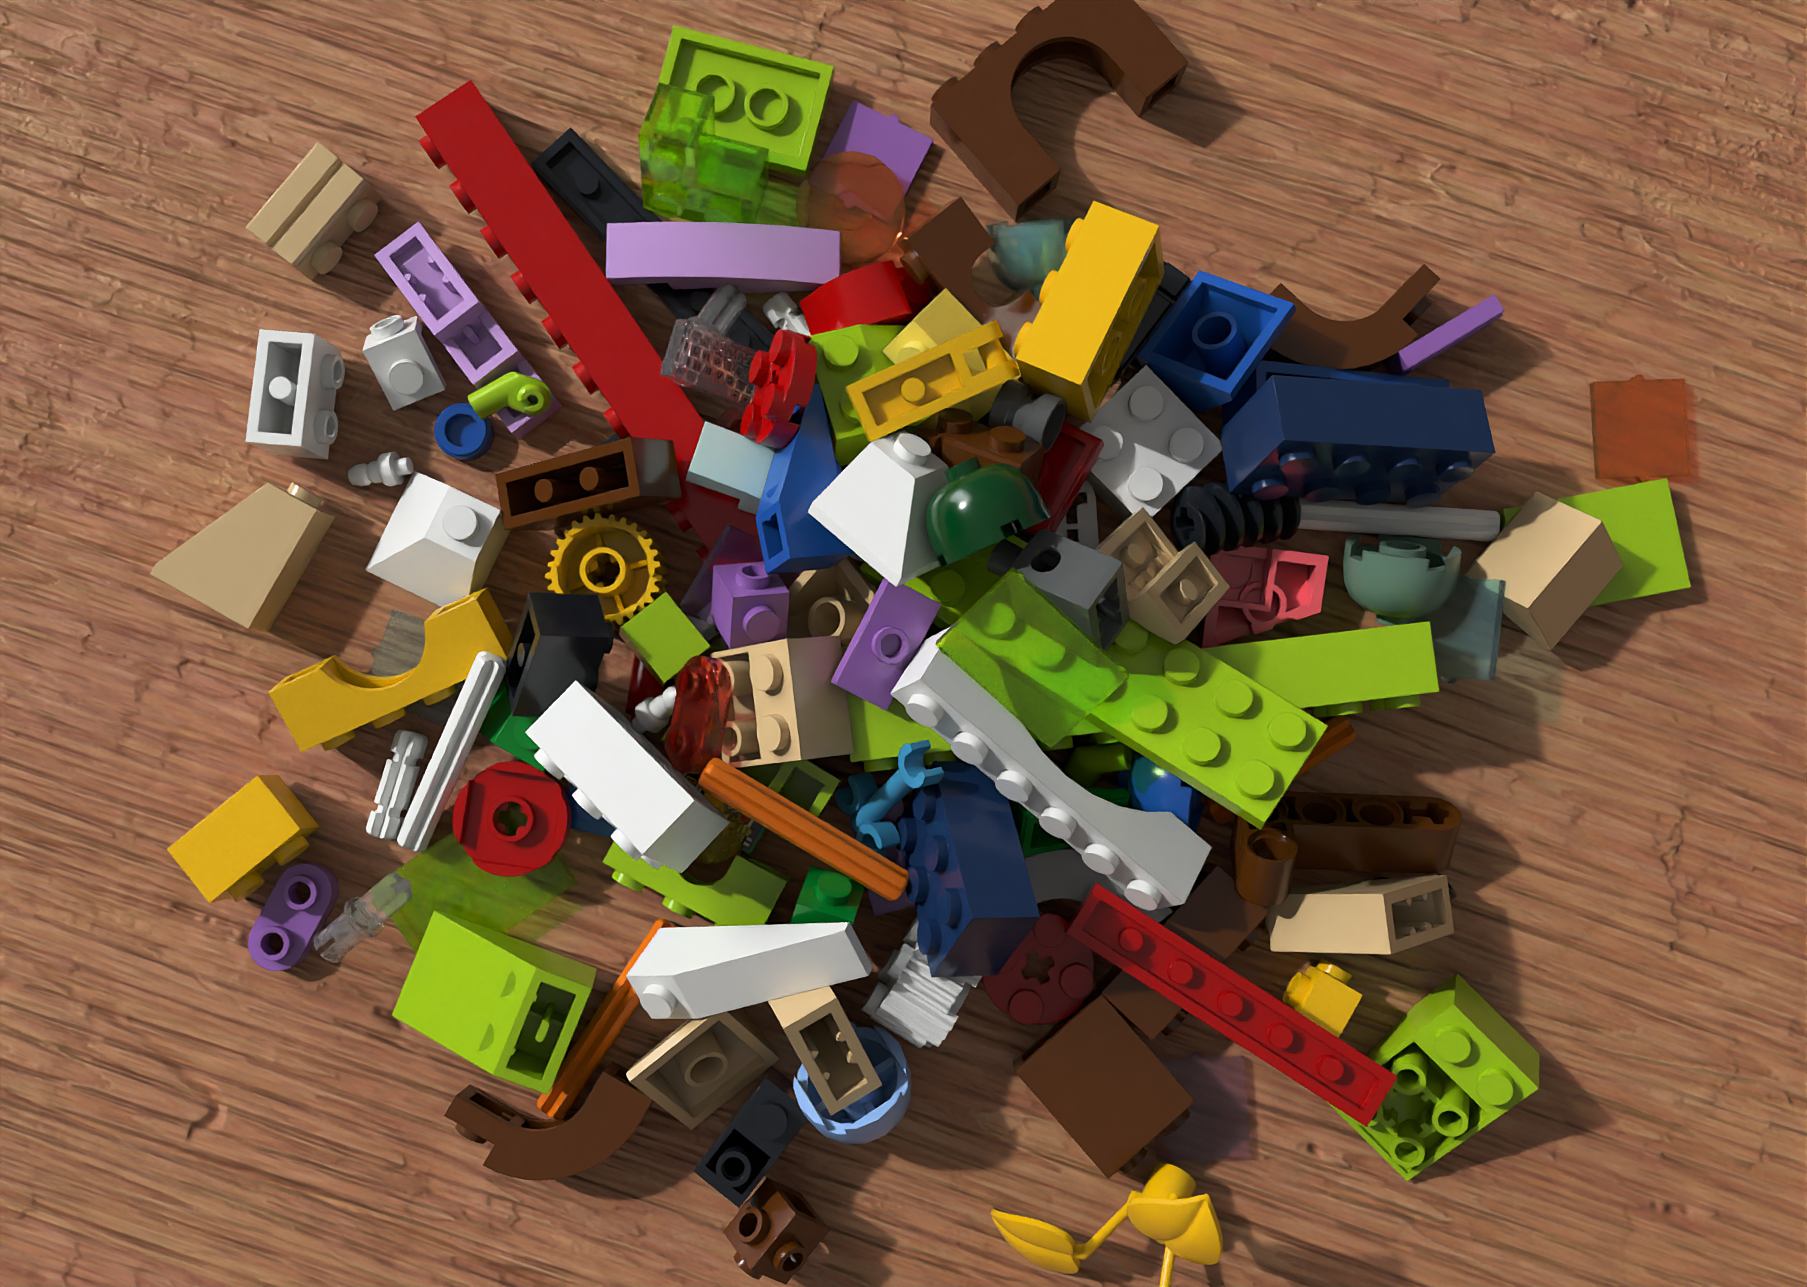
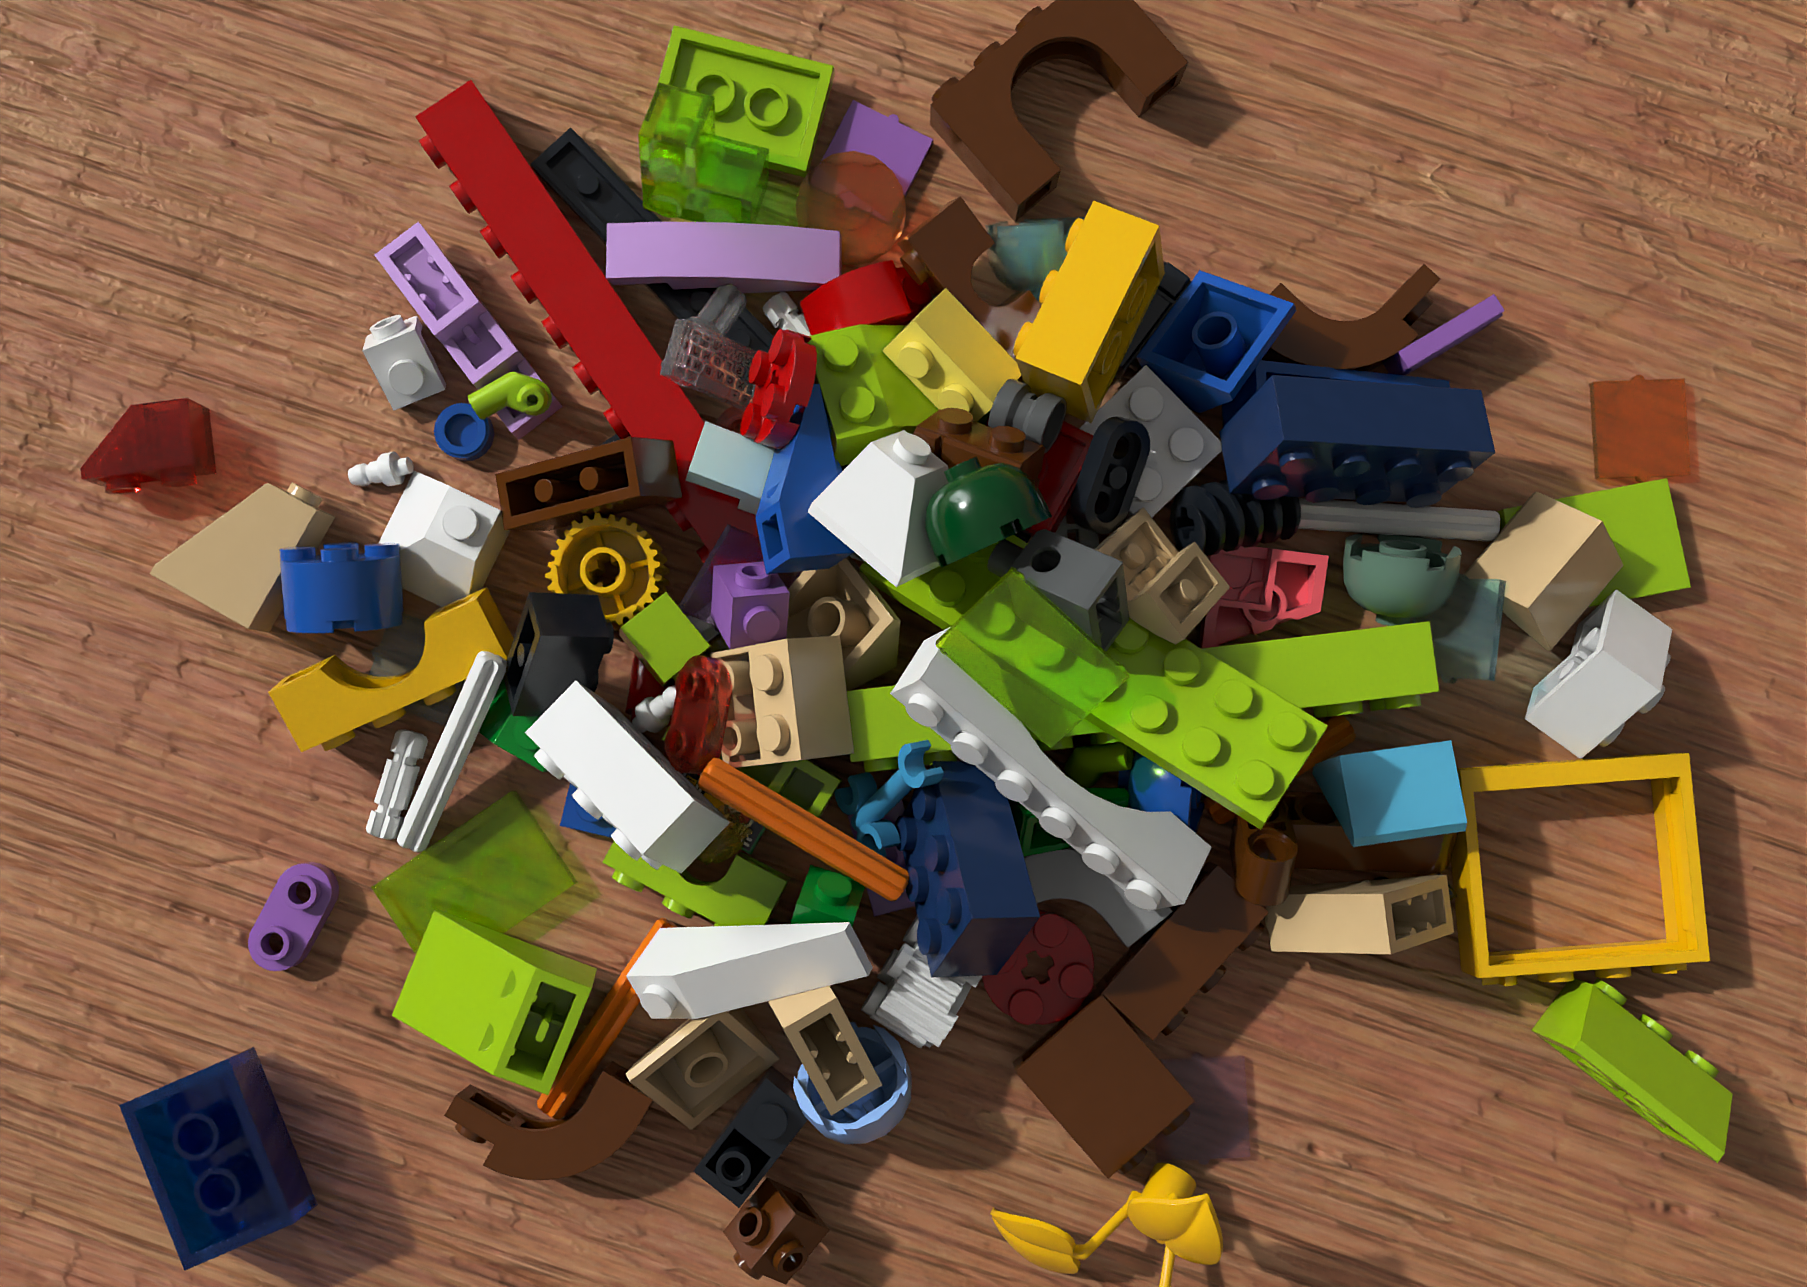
yellow brick [167,775,320,903] -> none
tan brick [245,142,382,281] -> none
white brick [245,329,345,459] -> none
clear axle [313,872,413,963] -> none
red plate [452,761,572,877] -> none
medium lavender plate [830,578,941,711] -> none
yellow plate [845,319,1020,442] -> none
red plate [1064,882,1398,1127] -> none
yellow brick [1283,958,1363,1038] -> none
lime slope [1326,973,1540,1181] -> none
none -> clear red slope [80,398,216,494]
none -> clear blue brick [119,1047,318,1271]
none -> blue brick [279,542,404,633]
none -> black plate [1071,416,1150,534]
none -> medium azure slope [1312,740,1467,847]
none -> yellow window [1451,753,1710,986]
none -> white brick [1525,589,1672,759]
none -> lime slope [1531,978,1733,1163]

